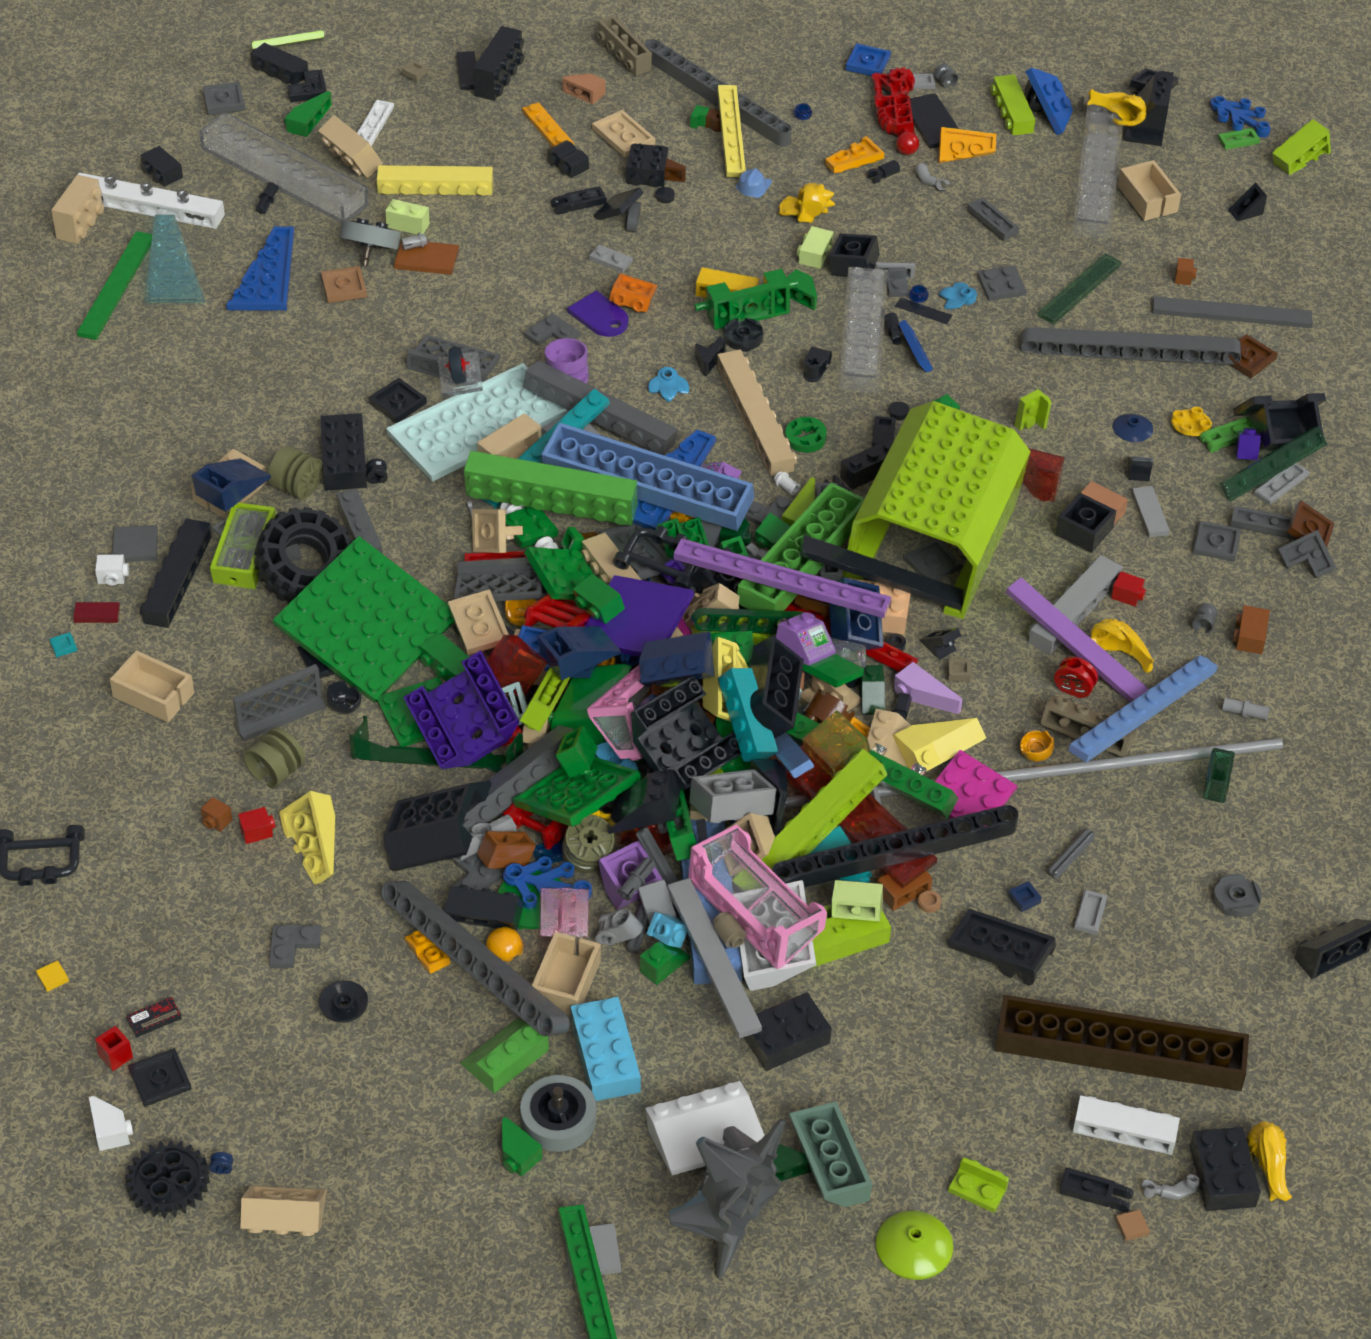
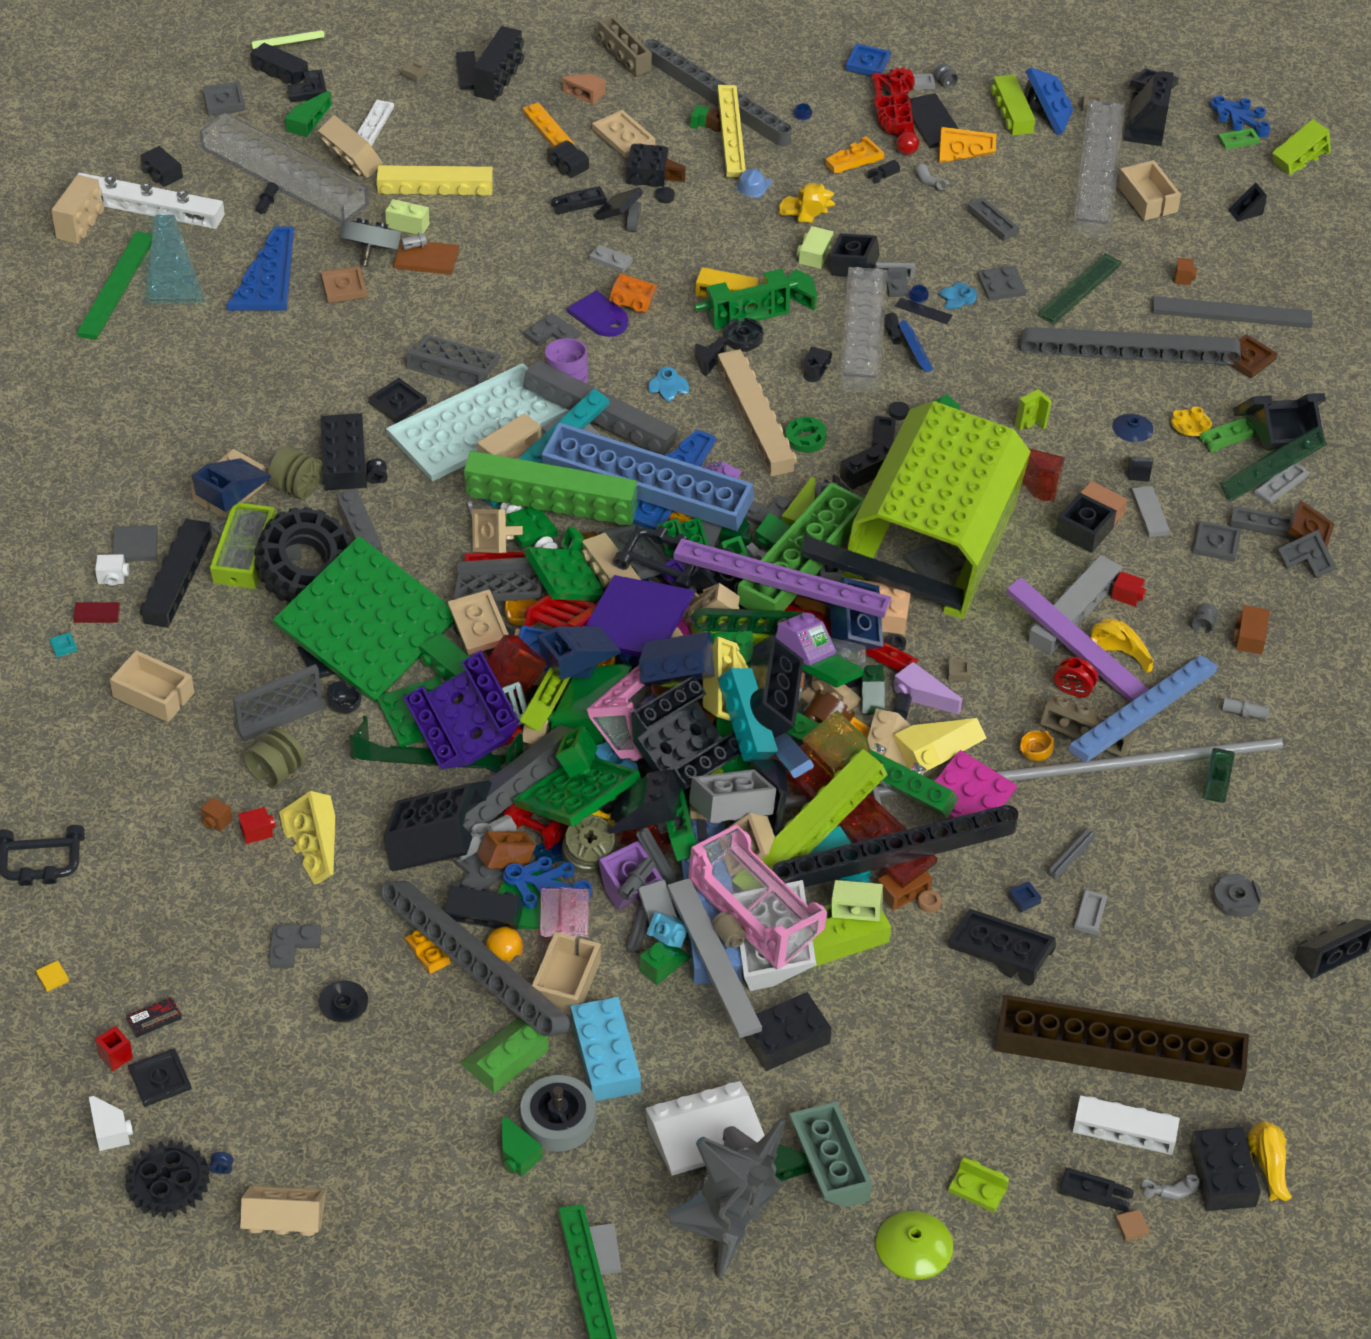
clear plate [438,347,483,397] -> none
green brick [573,573,625,624] -> none
light grey piece [595,908,643,945] -> none
white pin [774,471,801,495] -> none
black slope [919,628,962,660] -> none
yellow hair [1087,89,1146,126] -> none
dark purple brick [1235,428,1261,460] -> none

